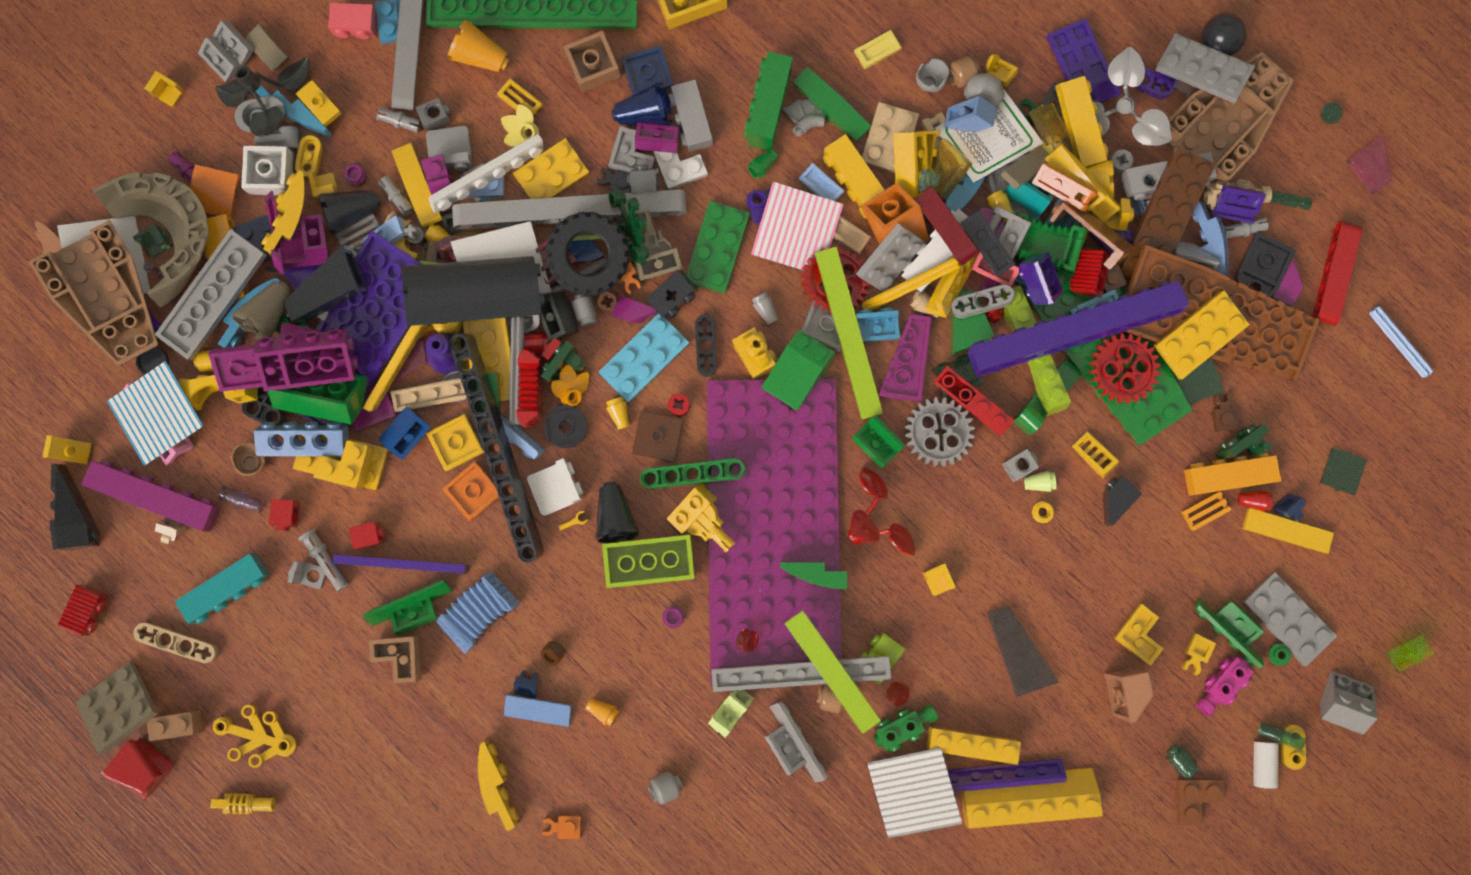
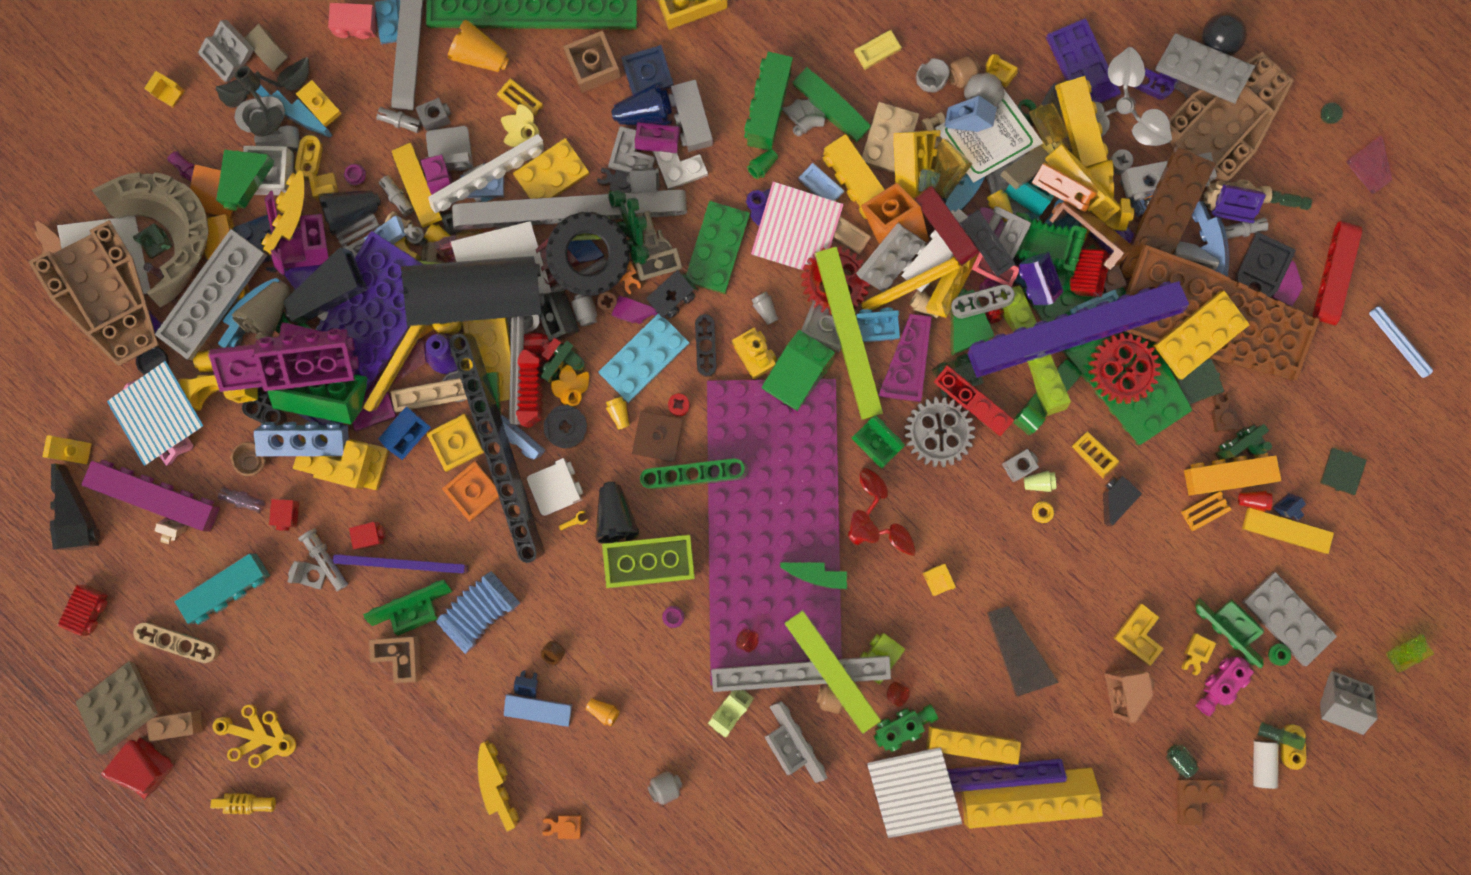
yellow brick [667,484,736,552] -> none
none -> green slope [216,150,274,211]

